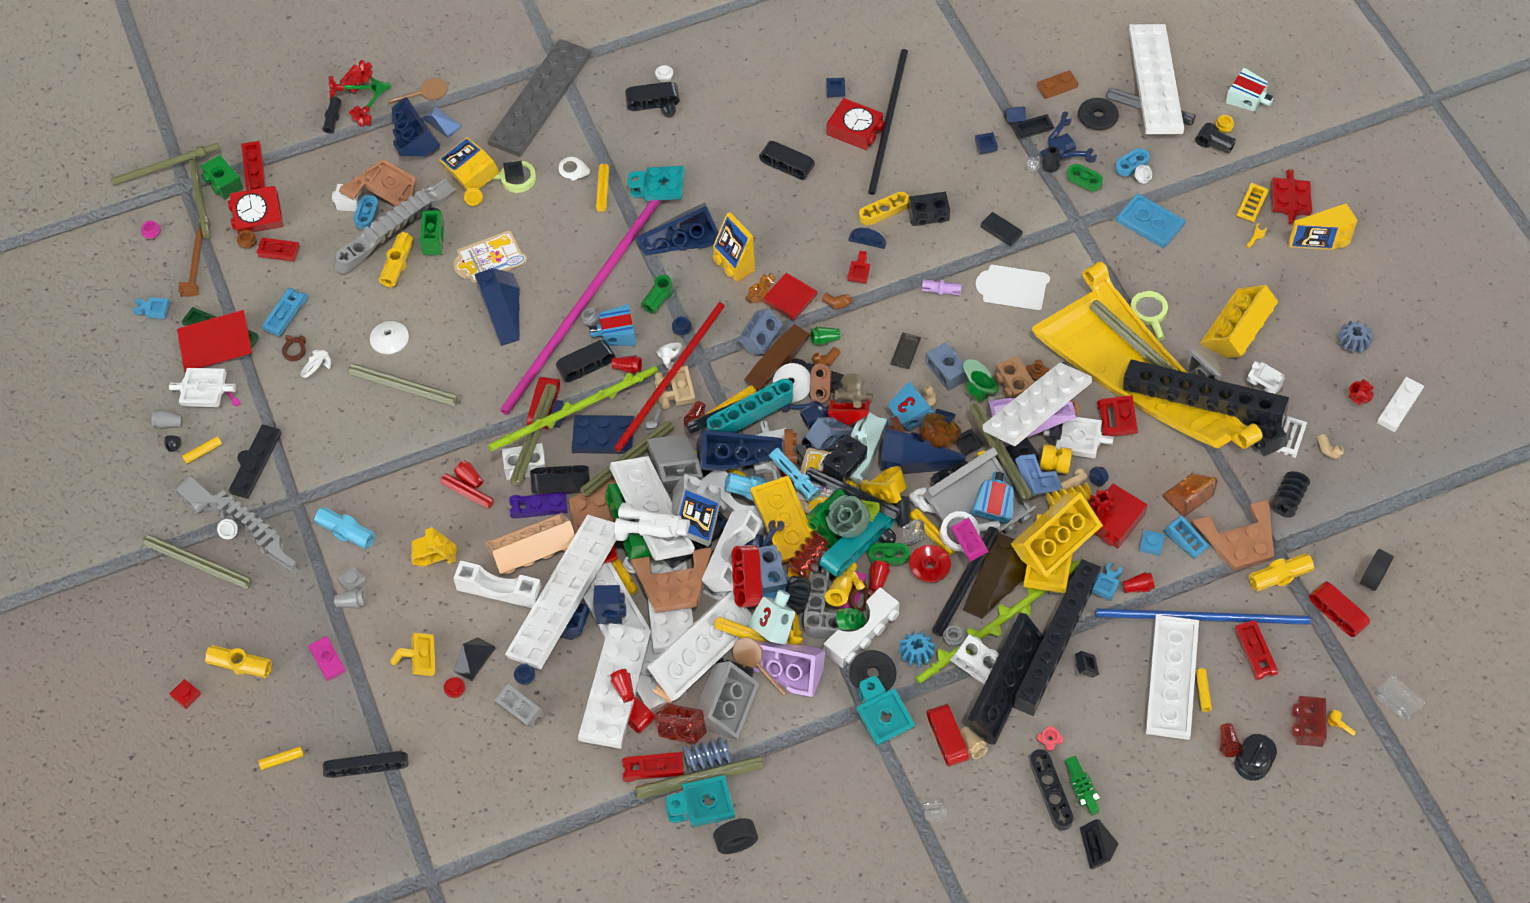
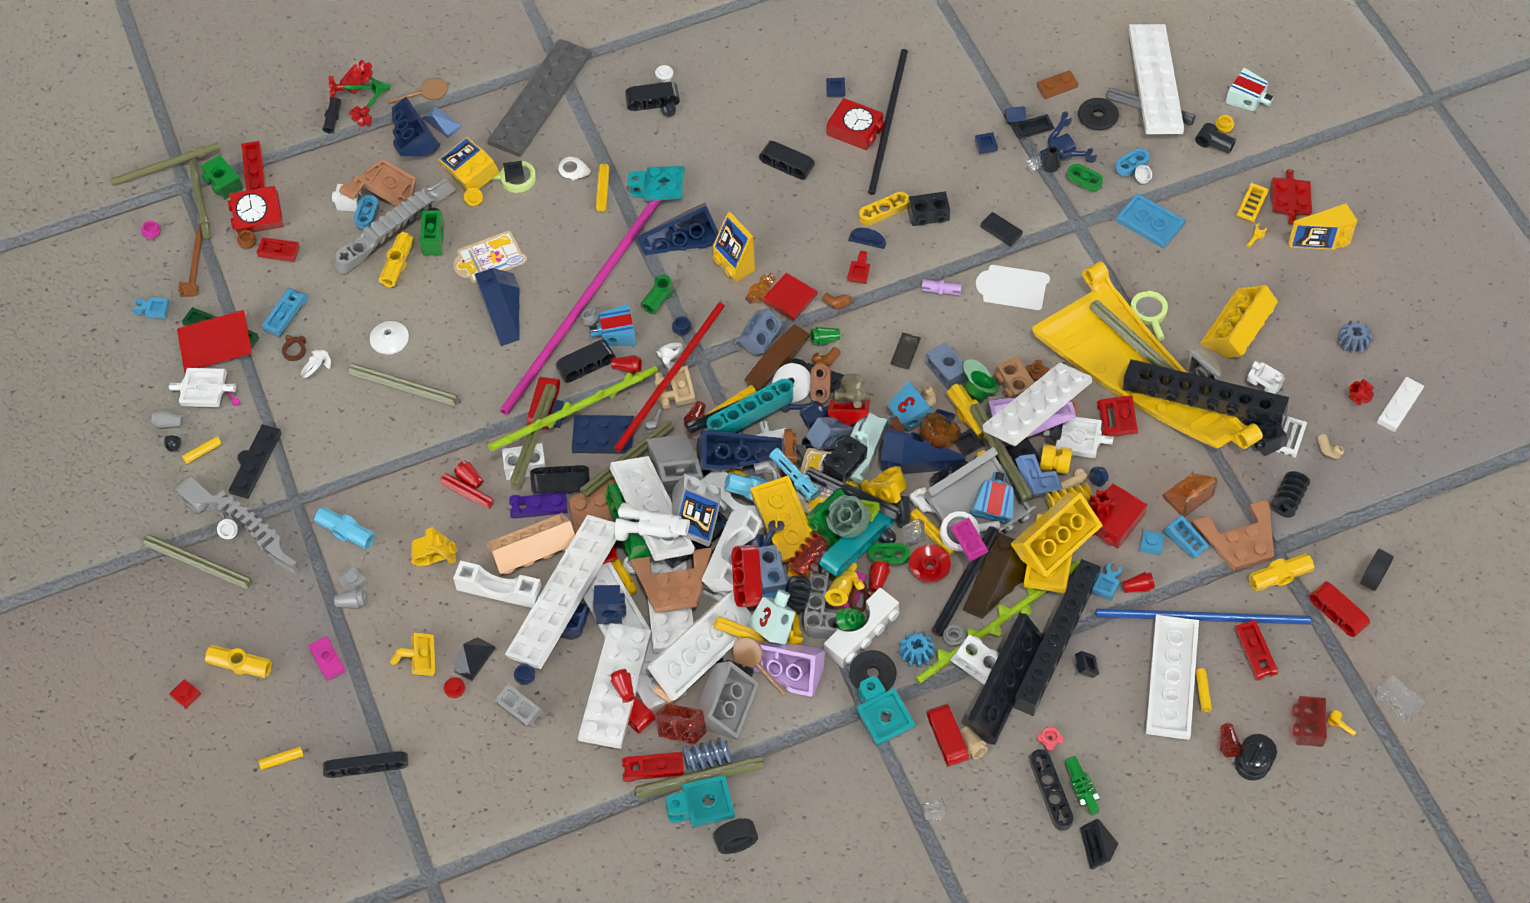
none -> yellow piece [946,384,985,440]

